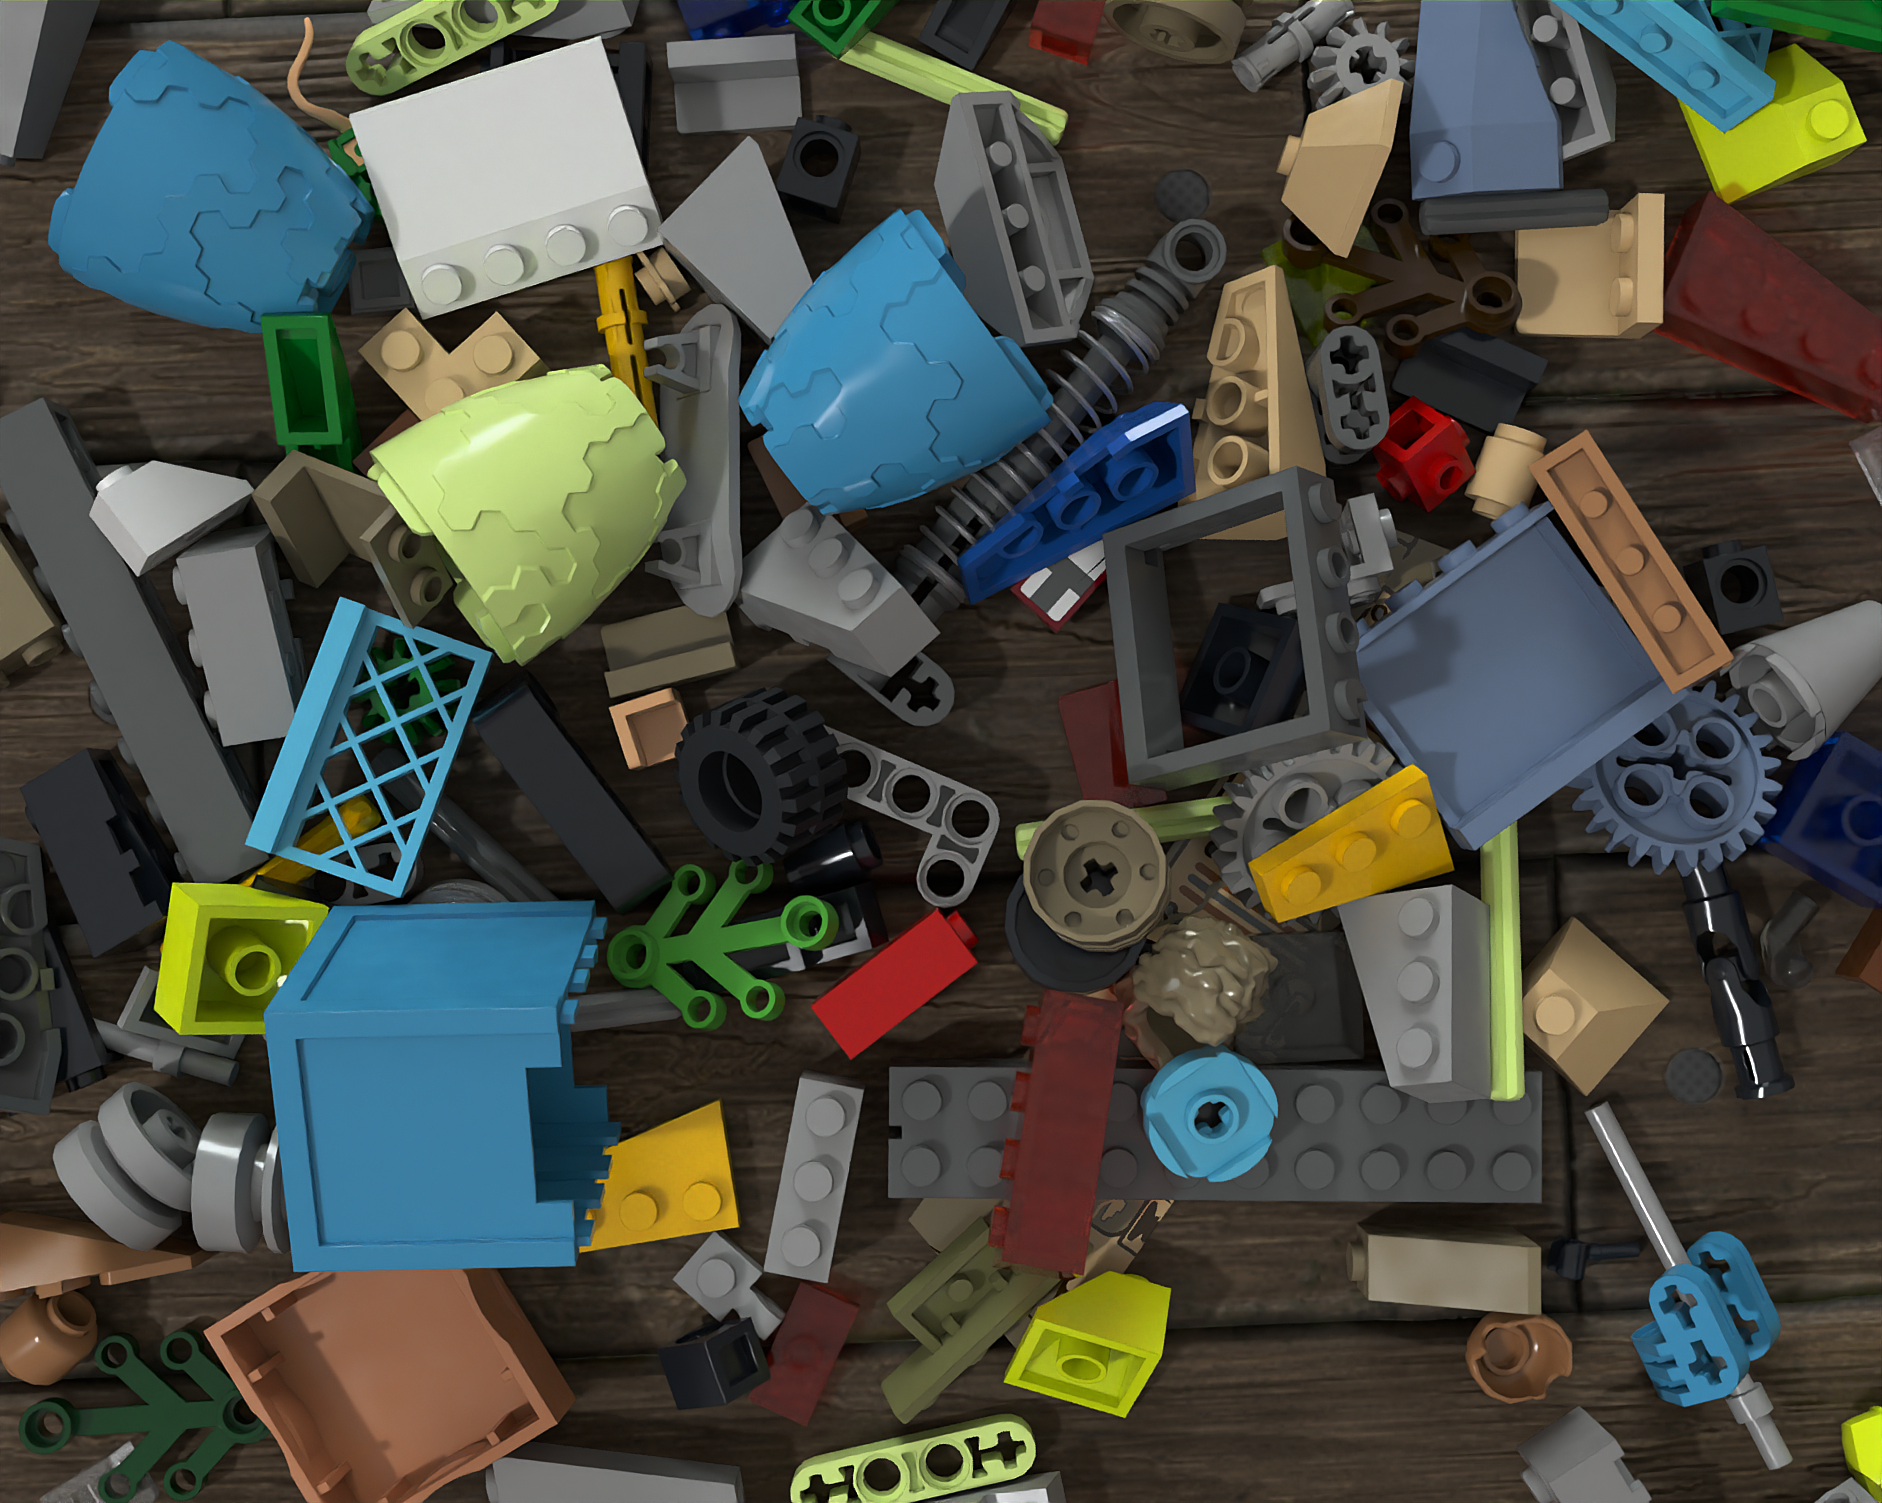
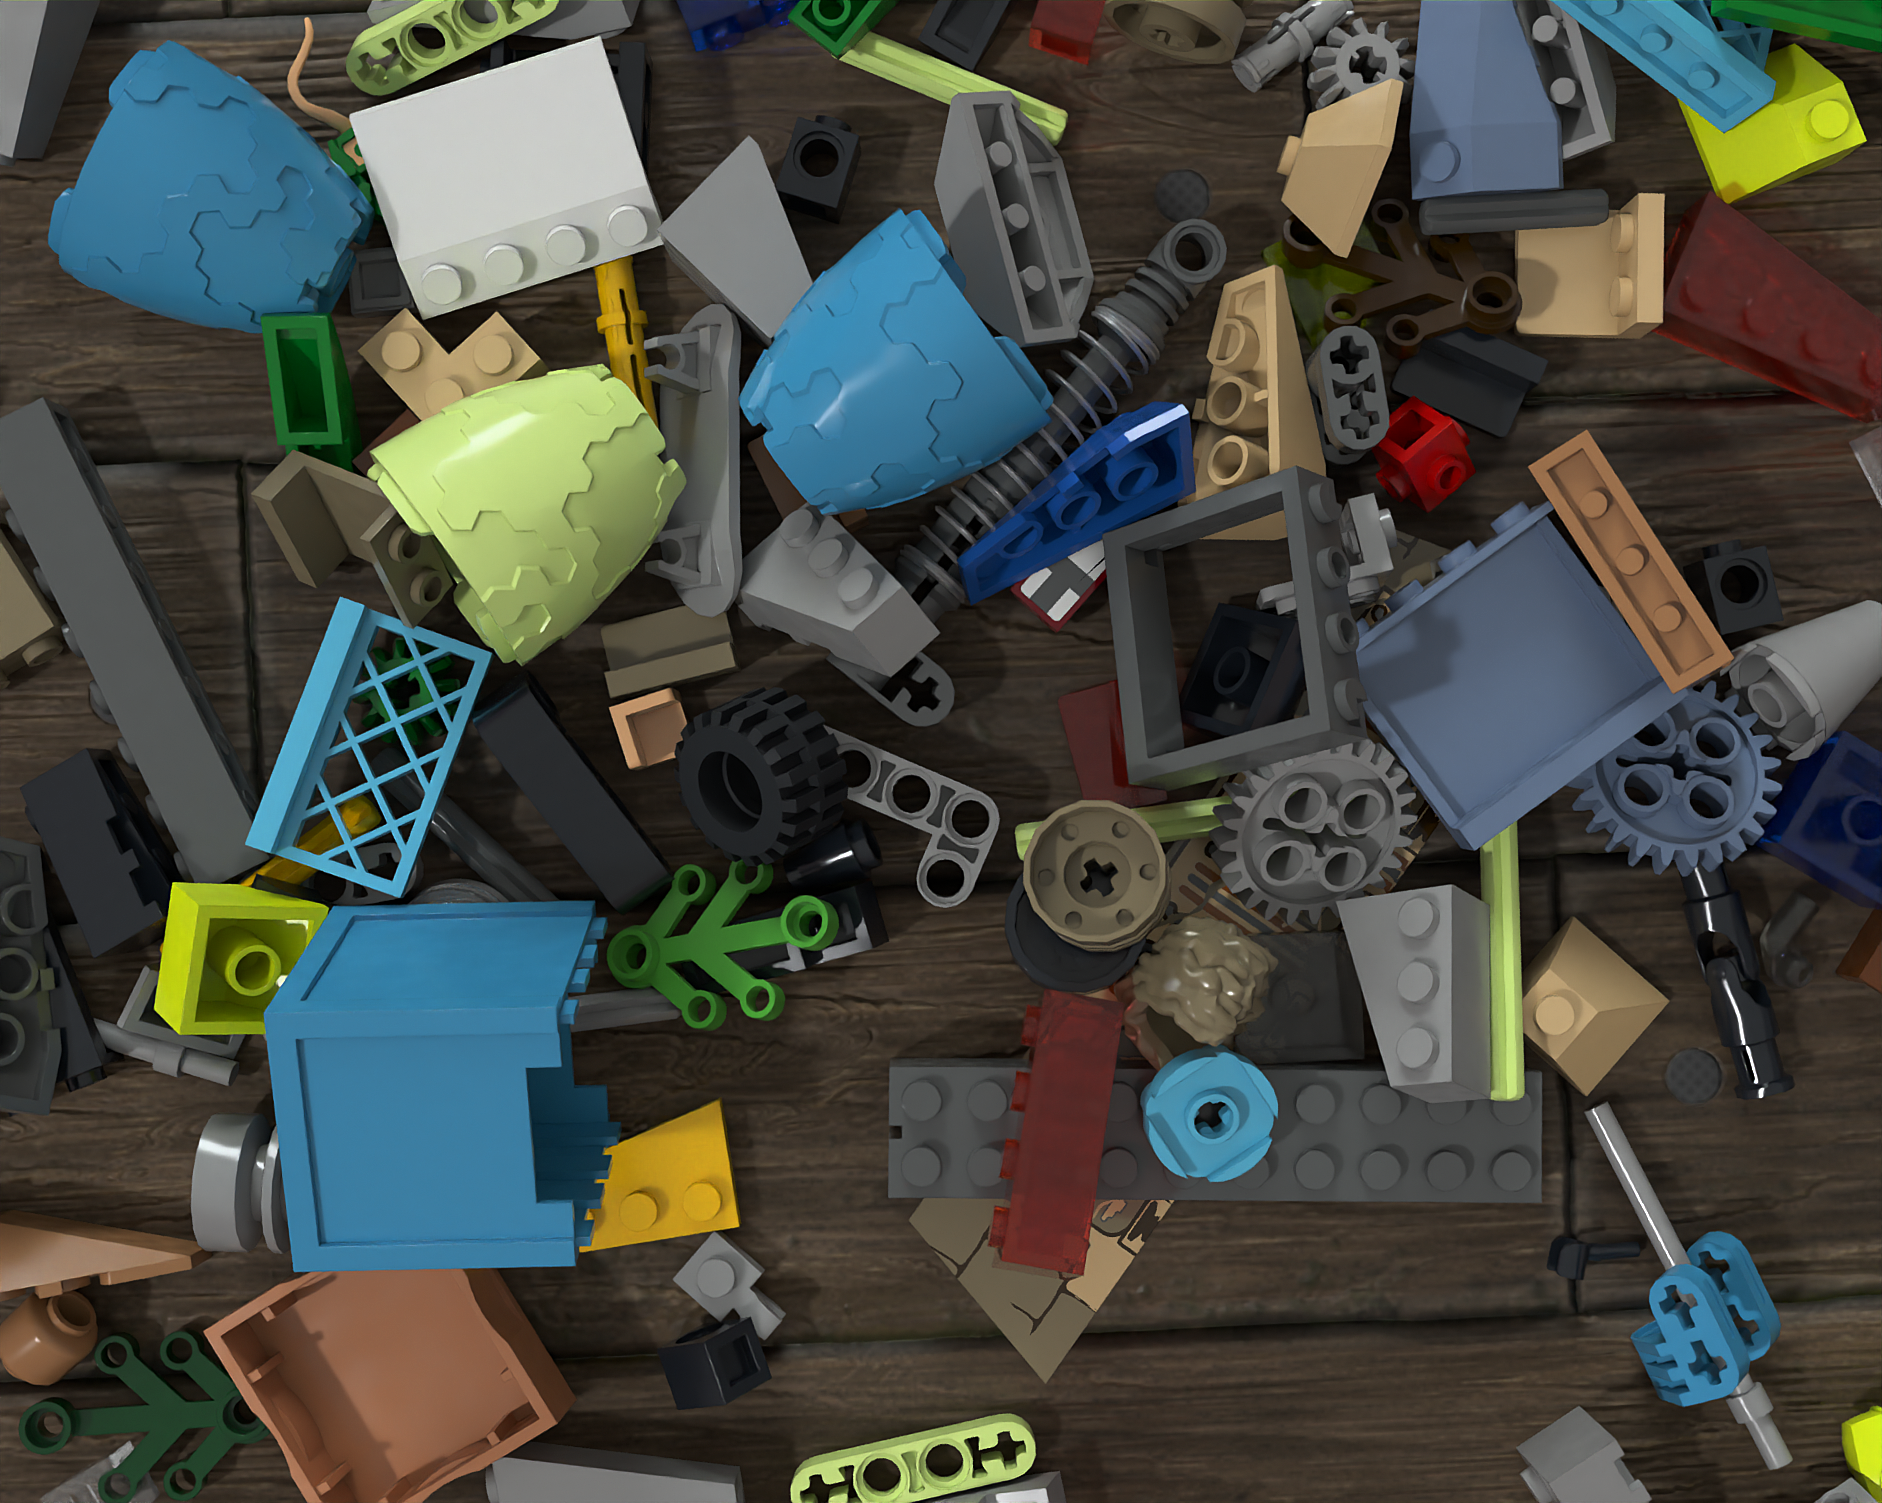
light grey wheel [52,1081,202,1252] -> none
white slope [89,460,254,577] -> none
light grey wedge [173,524,308,747] -> none
tan plate [634,247,691,313] -> none
light grey panel [667,34,803,137] -> none
clear red plate [748,1279,860,1426] -> none
light grey brick [763,1069,866,1283] -> none
red brick [811,906,980,1060] -> none
olive bracket [881,1213,1094,1424] -> none
neon yellow slope [1004,1270,1171,1418] -> none
yellow wing [1248,763,1455,923] -> none
dark tan slope [1346,1224,1541,1315] -> none
tan brick [1465,423,1547,520] -> none
medium nougat hair [1465,1311,1573,1404] -> none

